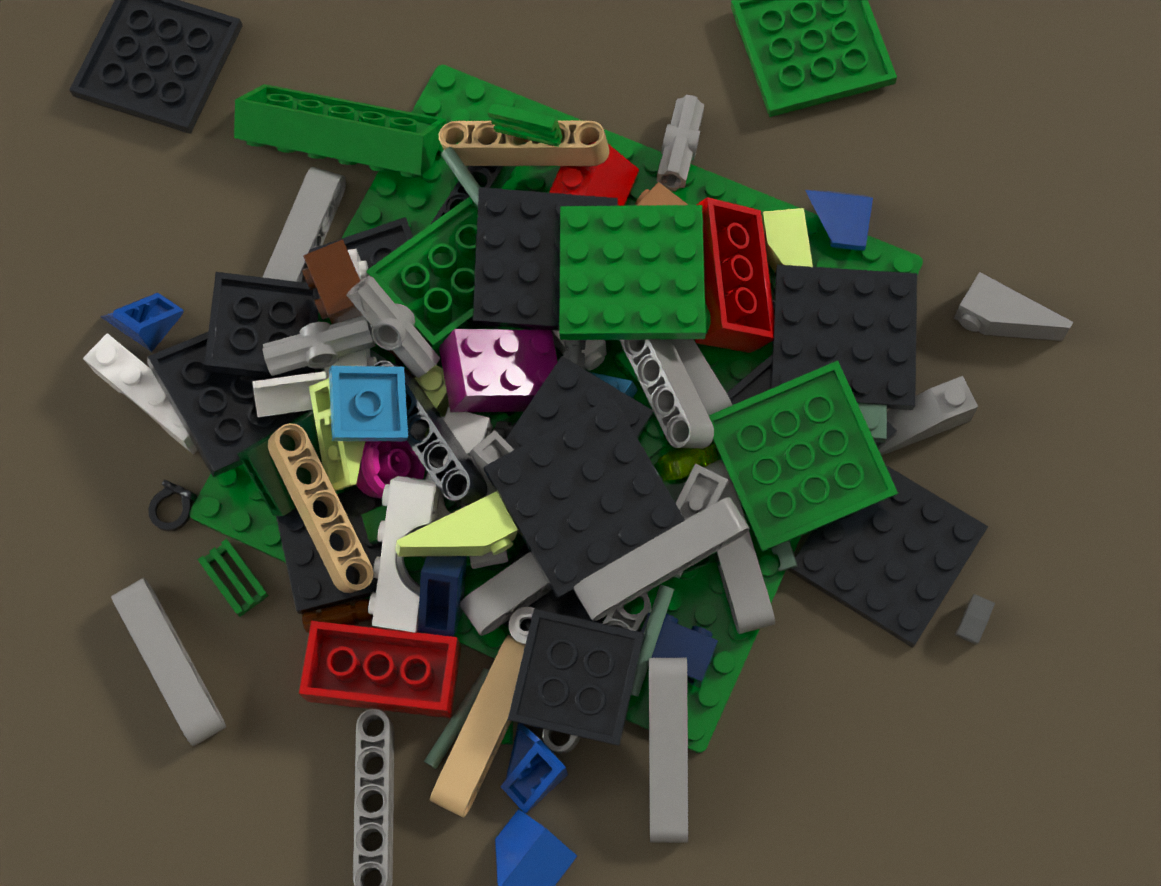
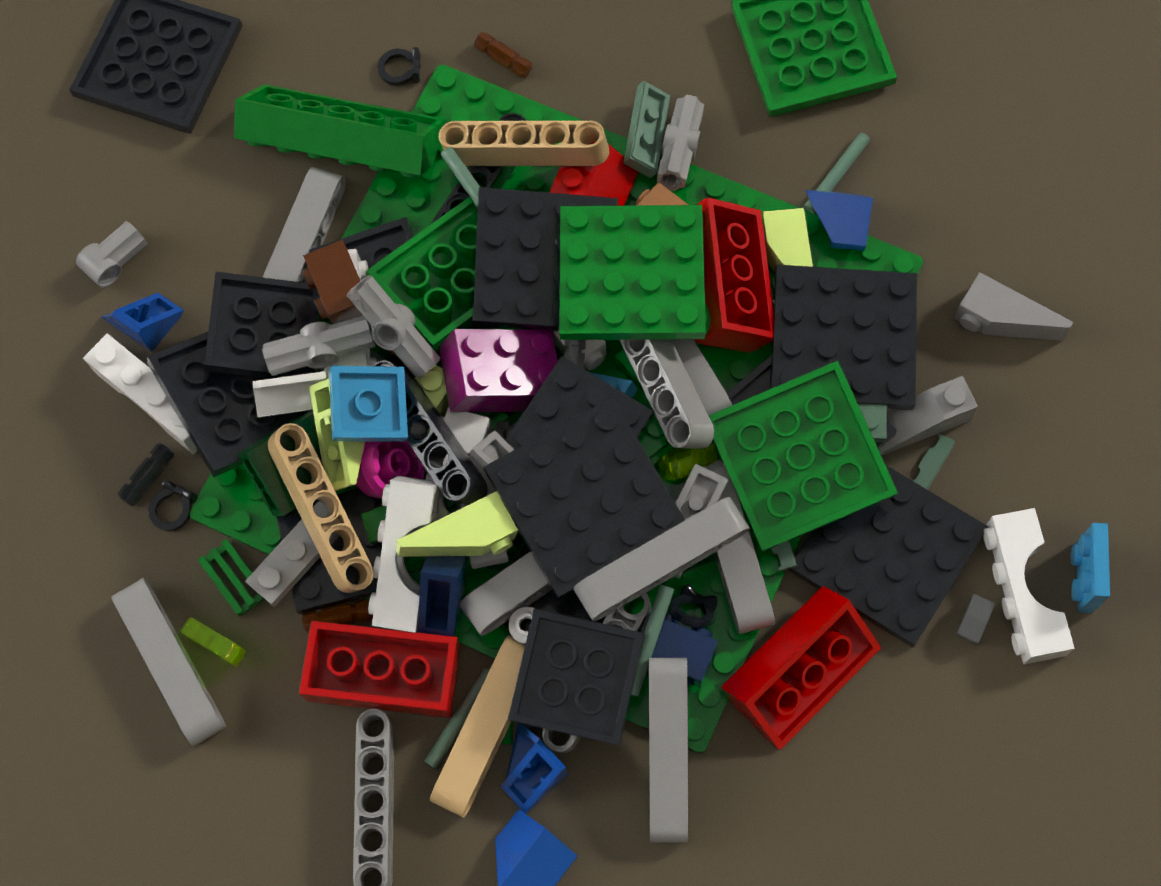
green tile [488,103,563,147] -> none
none -> light grey piece [76,221,148,288]
none -> black axle [118,443,174,506]
none -> clear neon green beam [179,617,247,667]
none -> light grey plate [245,500,340,607]
none -> black piece [378,47,421,86]
none -> reddish brown axle [474,32,533,78]
none -> sand green tile [623,81,670,178]
none -> black piece [670,584,718,628]
none -> red slope [721,586,881,750]
none -> sand green bar [803,133,870,214]
none -> sand green piece [912,434,955,490]
none -> white arch [983,508,1075,665]
none -> dark azure plate [1070,523,1110,613]

